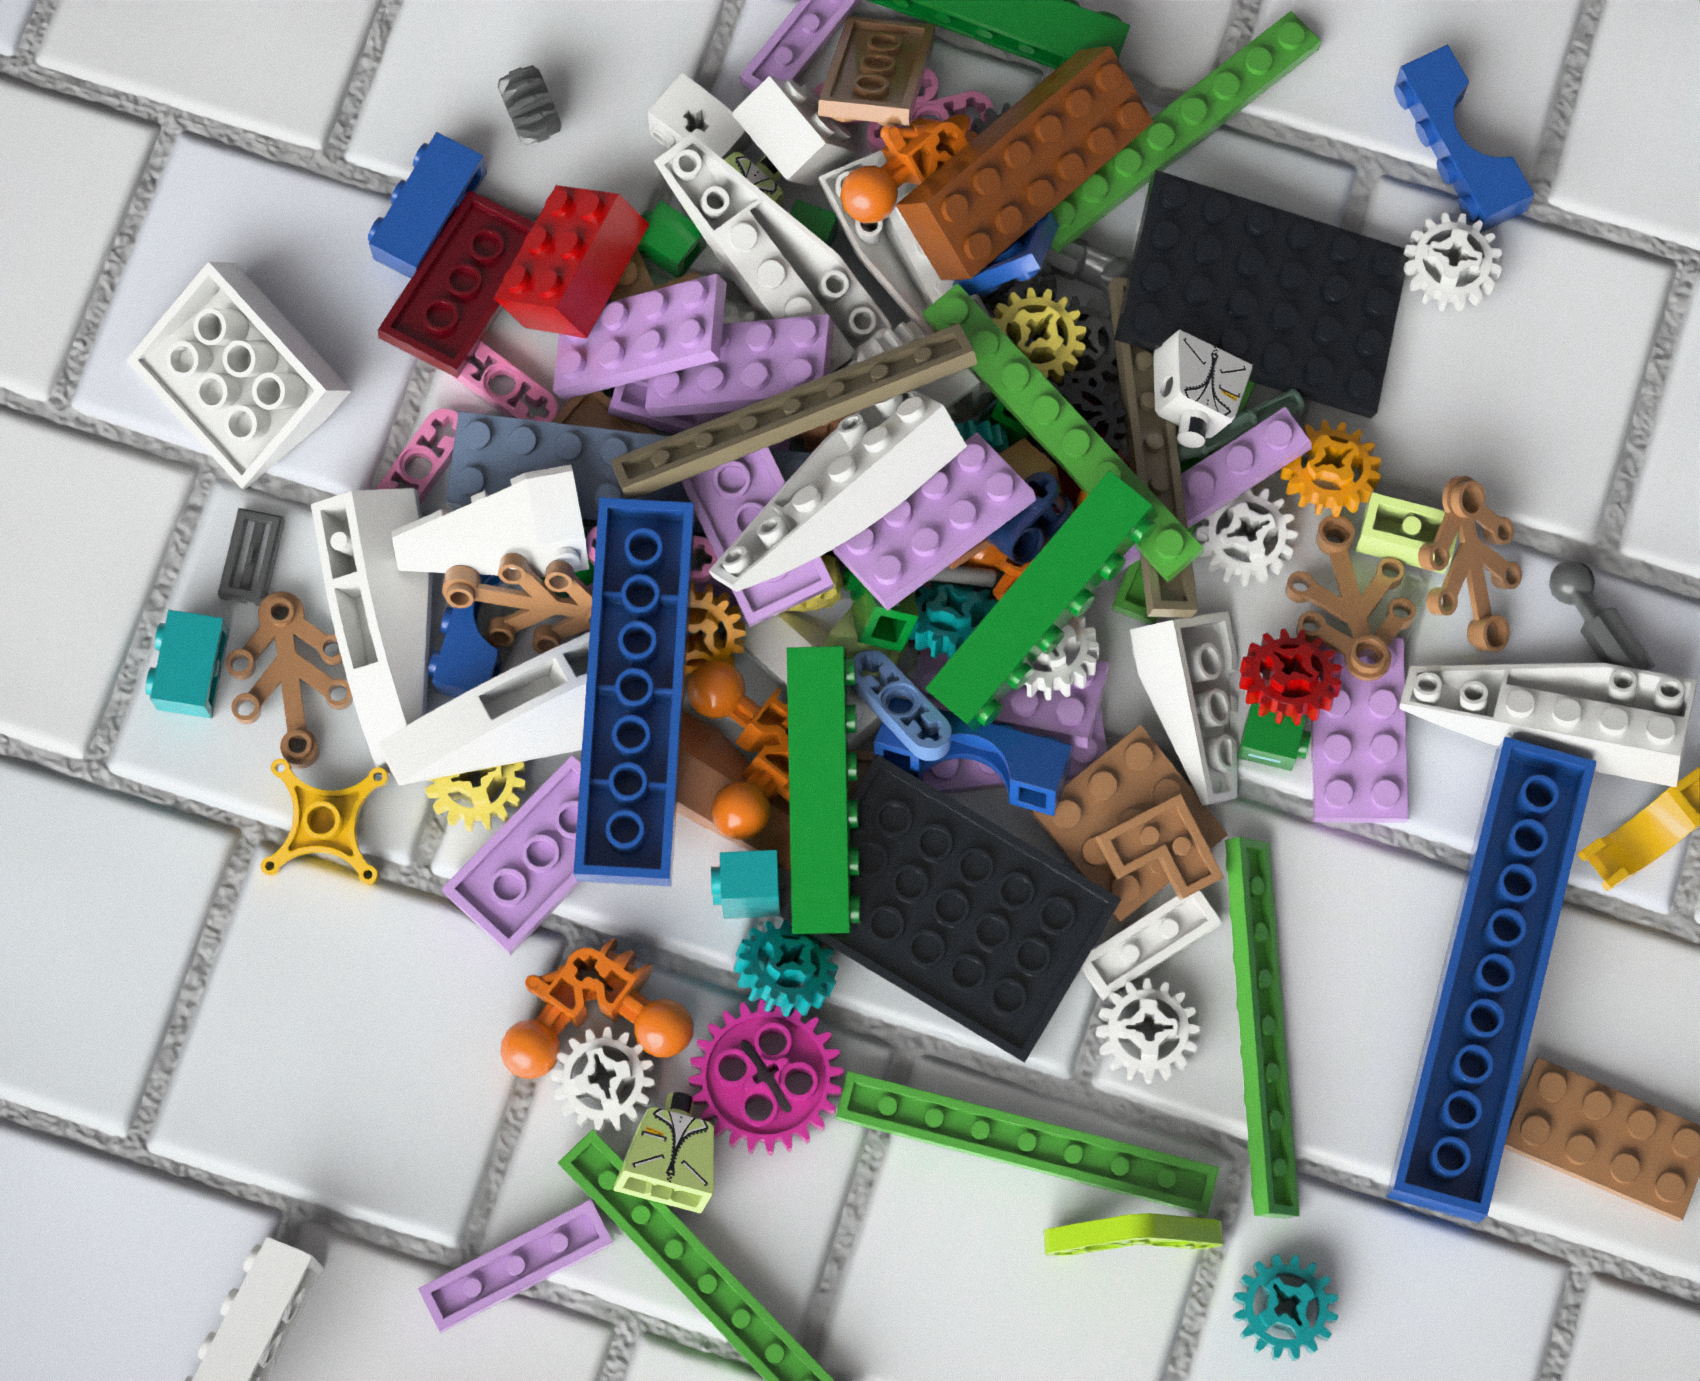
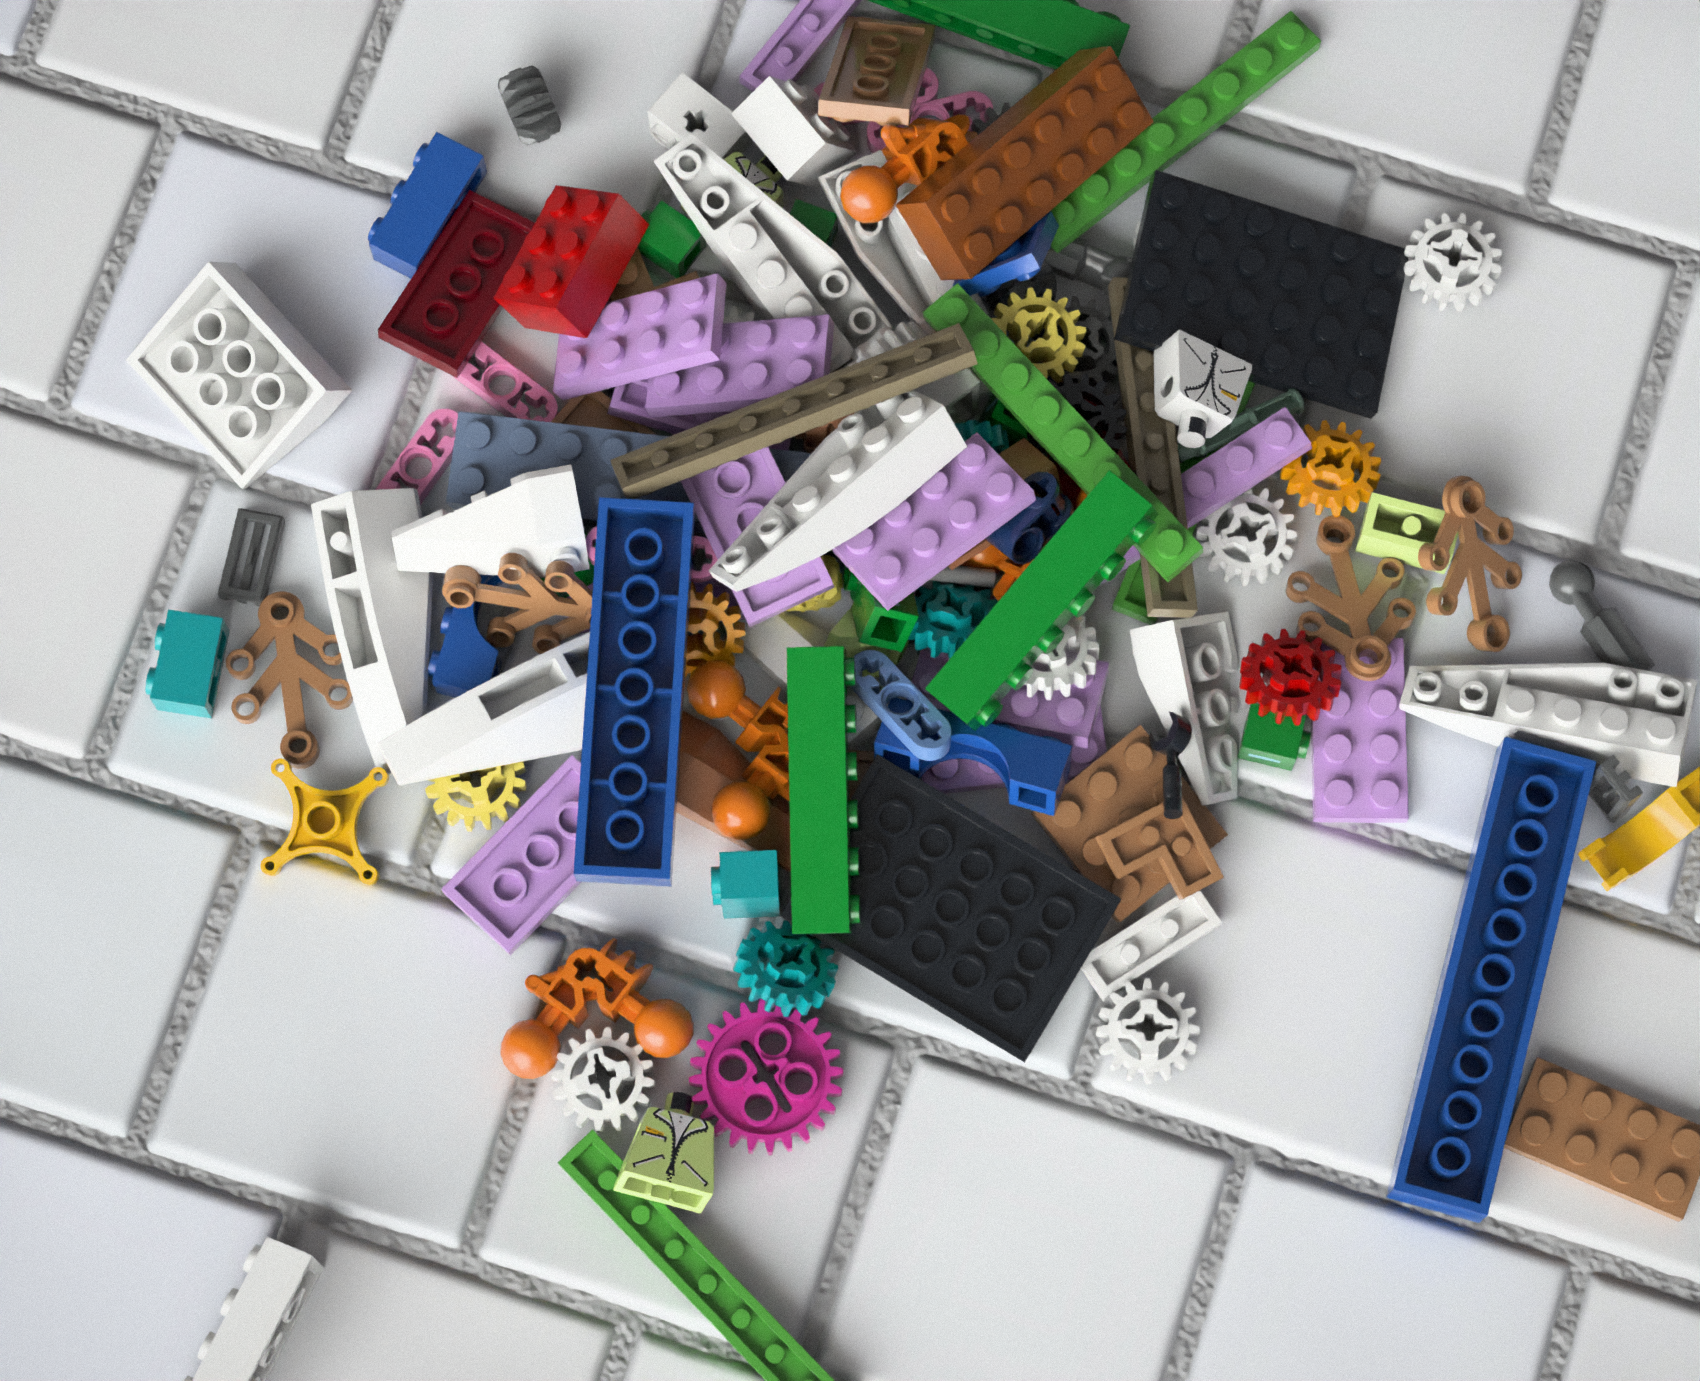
lavender plate [418,1199,613,1333] -> none
bright green plate [836,1071,1219,1216] -> none
lime beam [1043,1213,1224,1256] -> none
bright green plate [1225,837,1300,1219] -> none
teal gear [1232,1254,1338,1361] -> none
blue arch [1394,44,1534,233] -> none
none -> black piece [1149,711,1192,819]
none -> dark grey tile [1589,755,1643,823]

